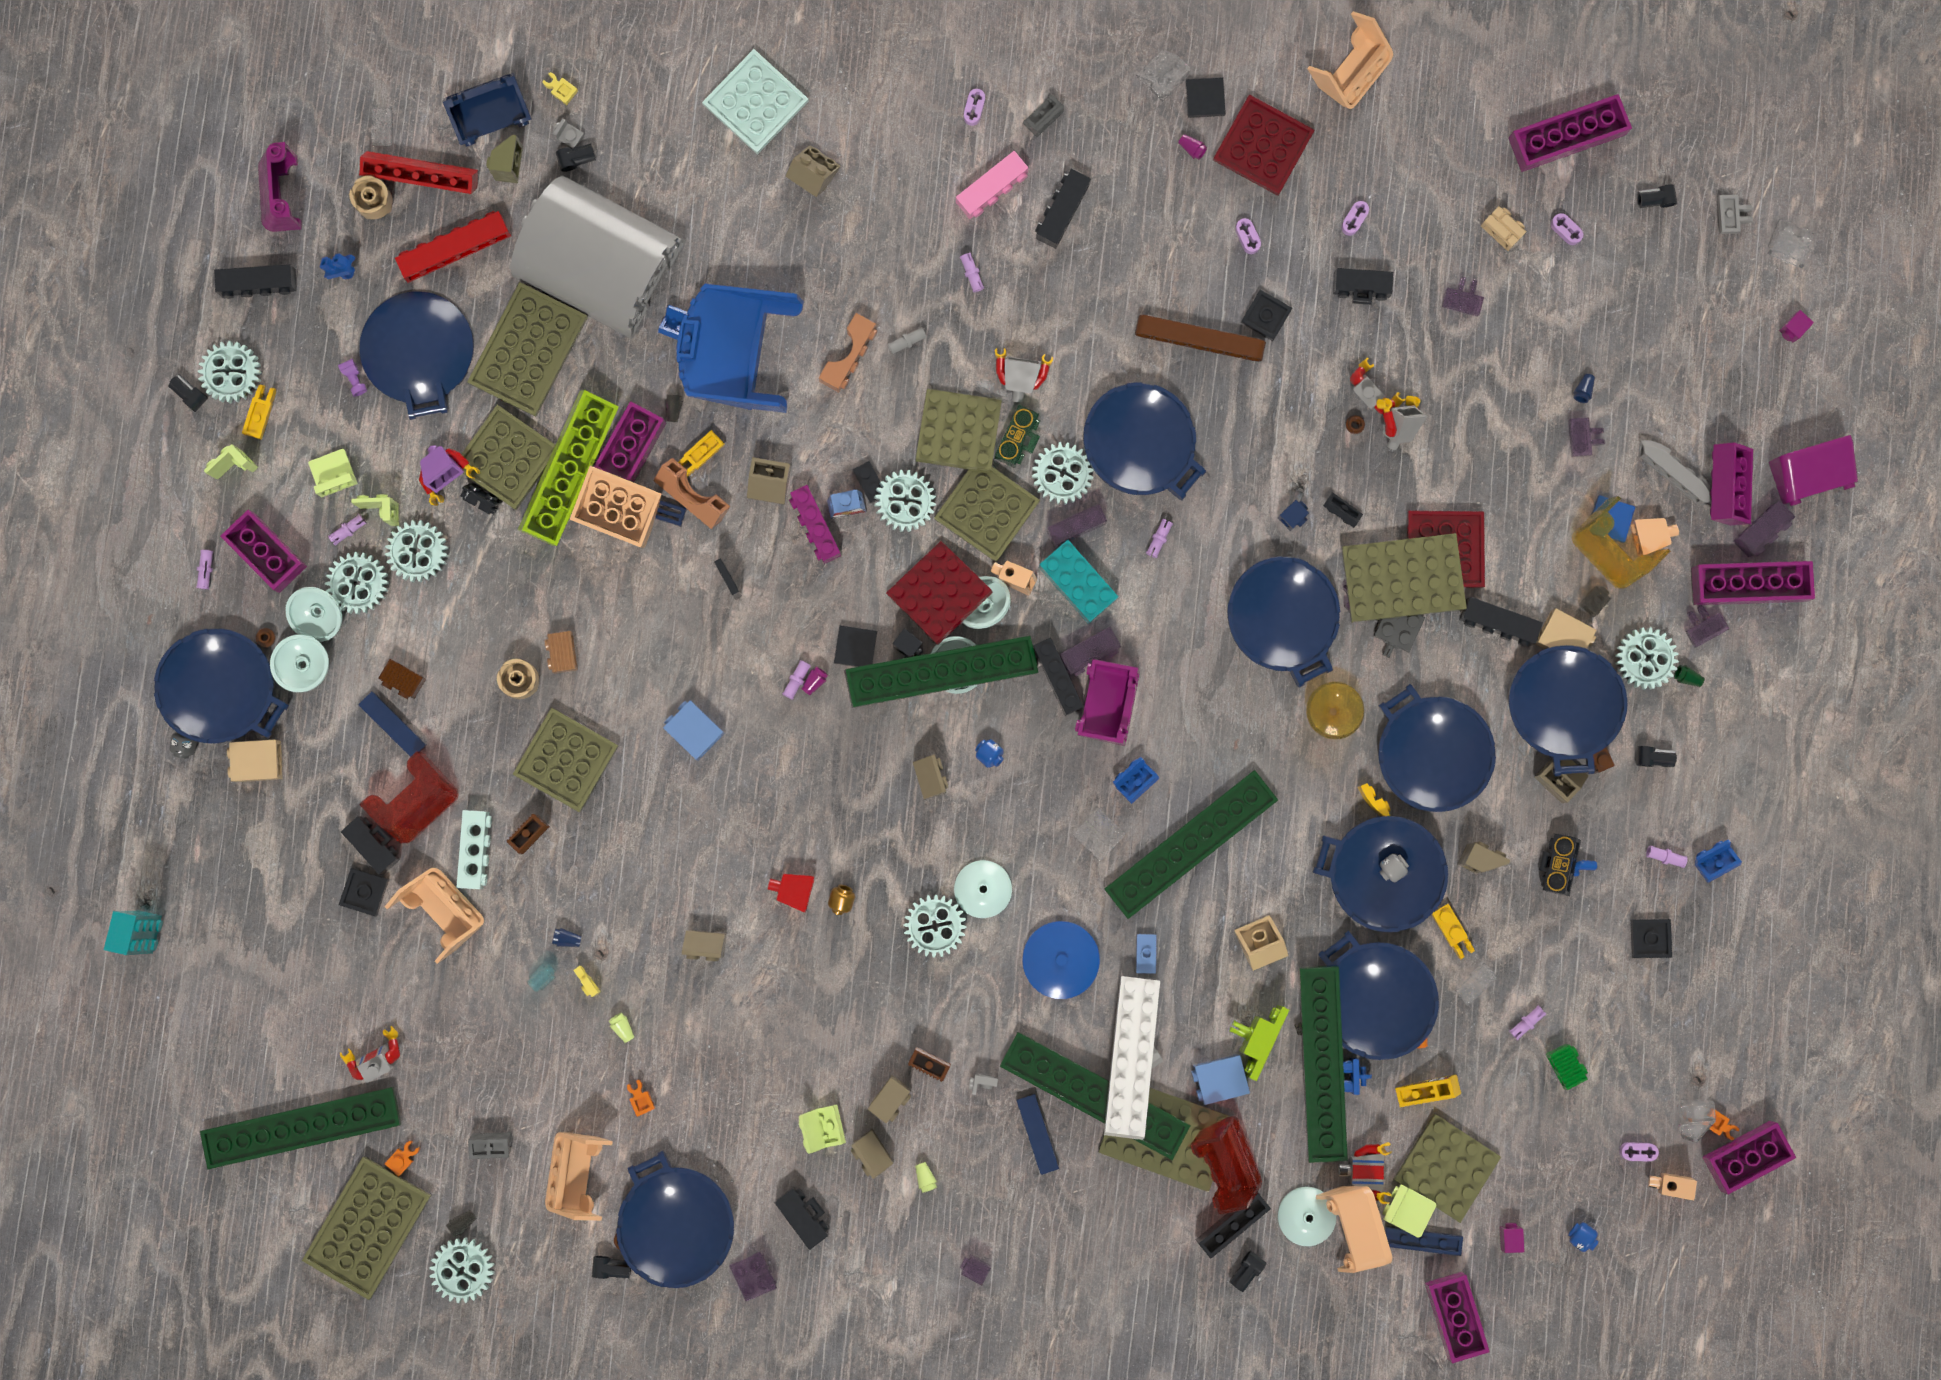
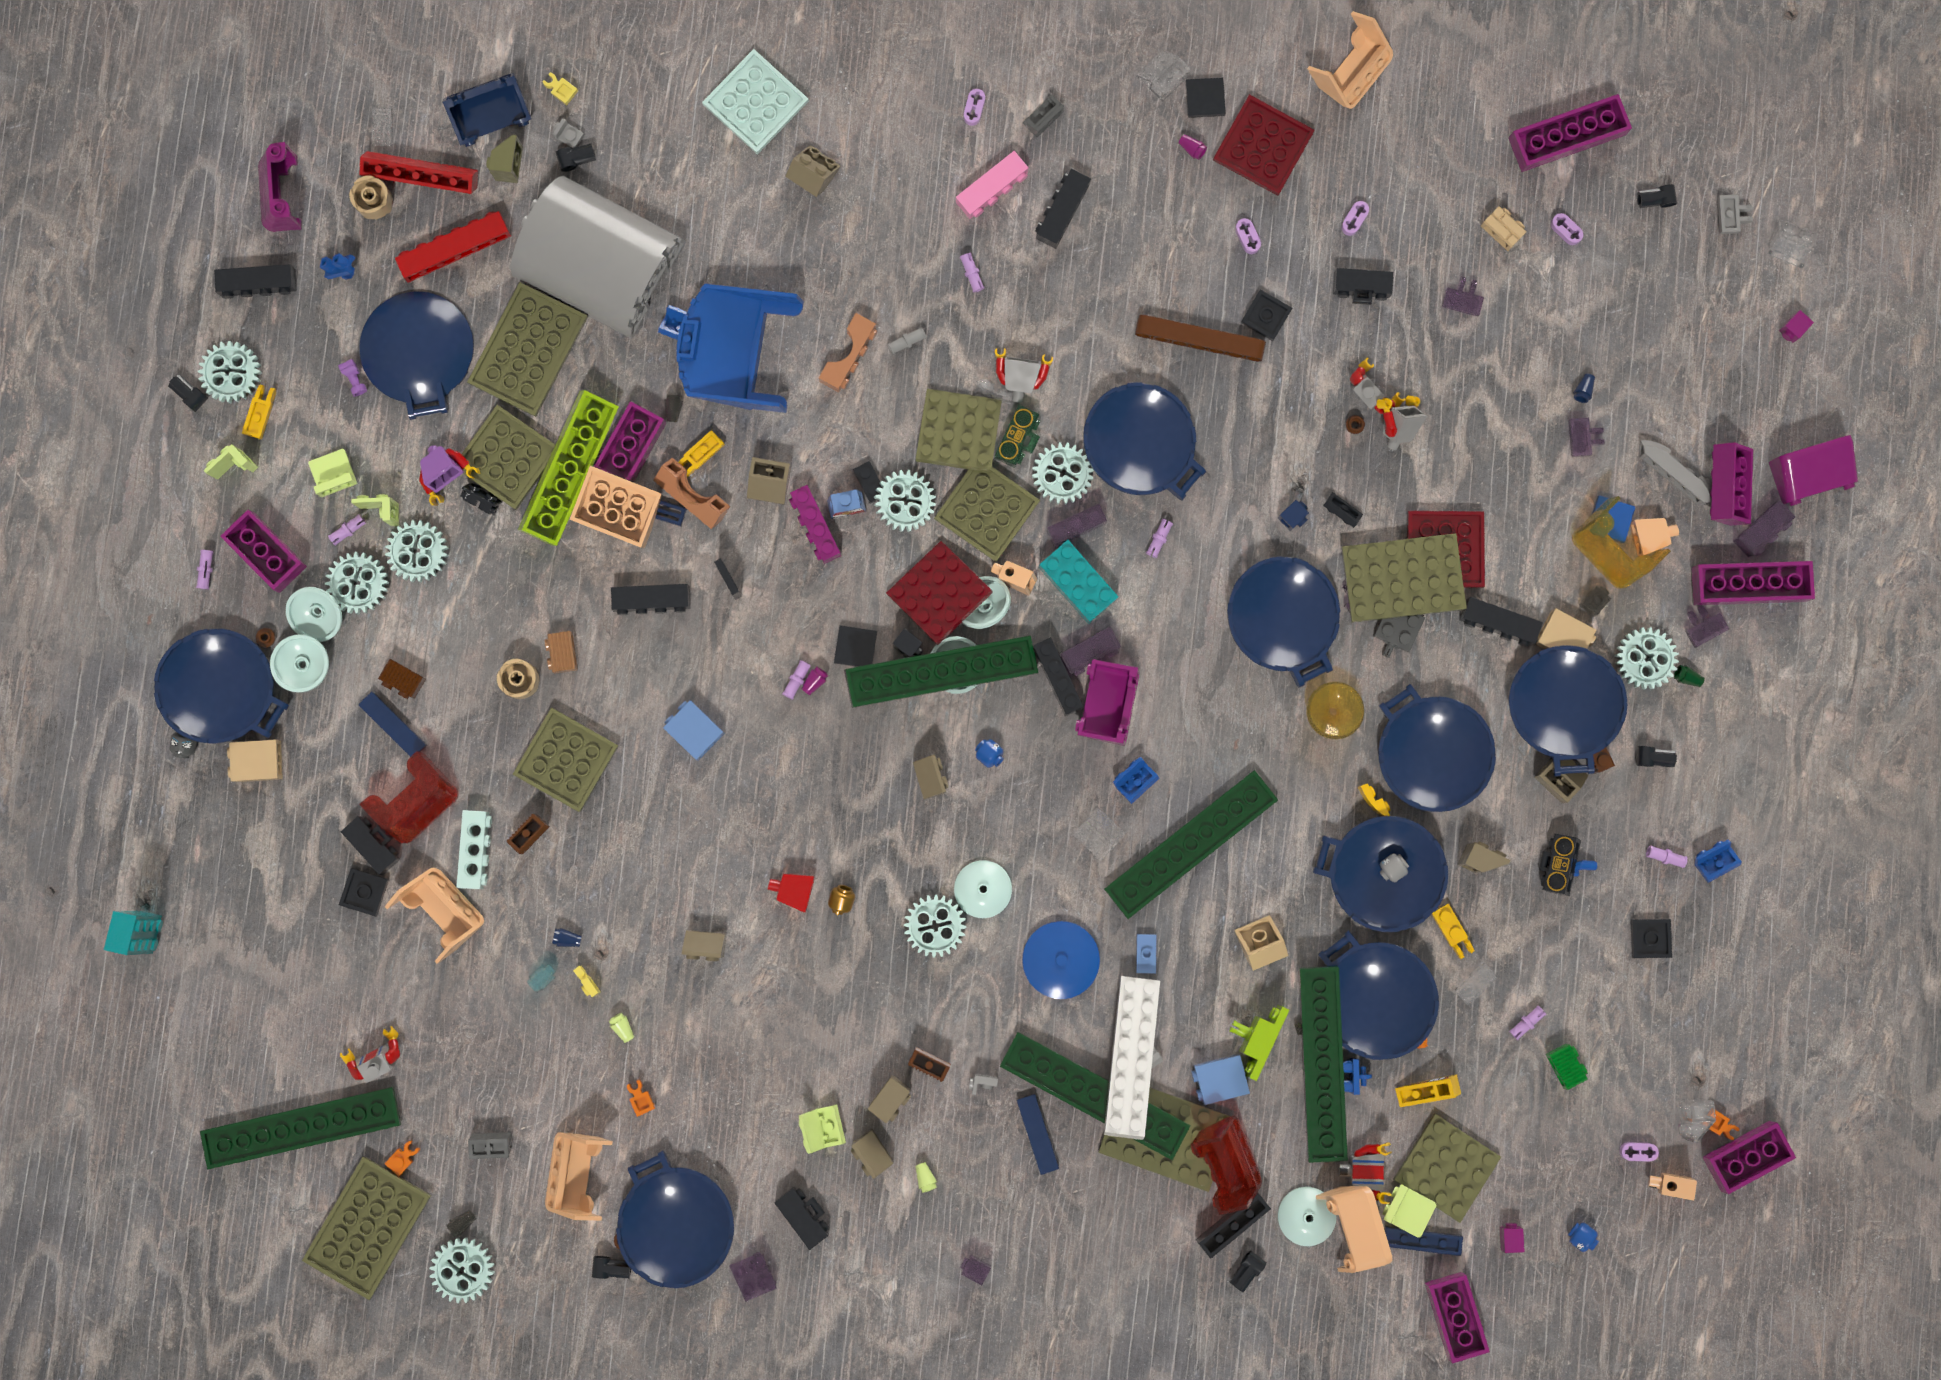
none -> black brick [611,584,690,615]

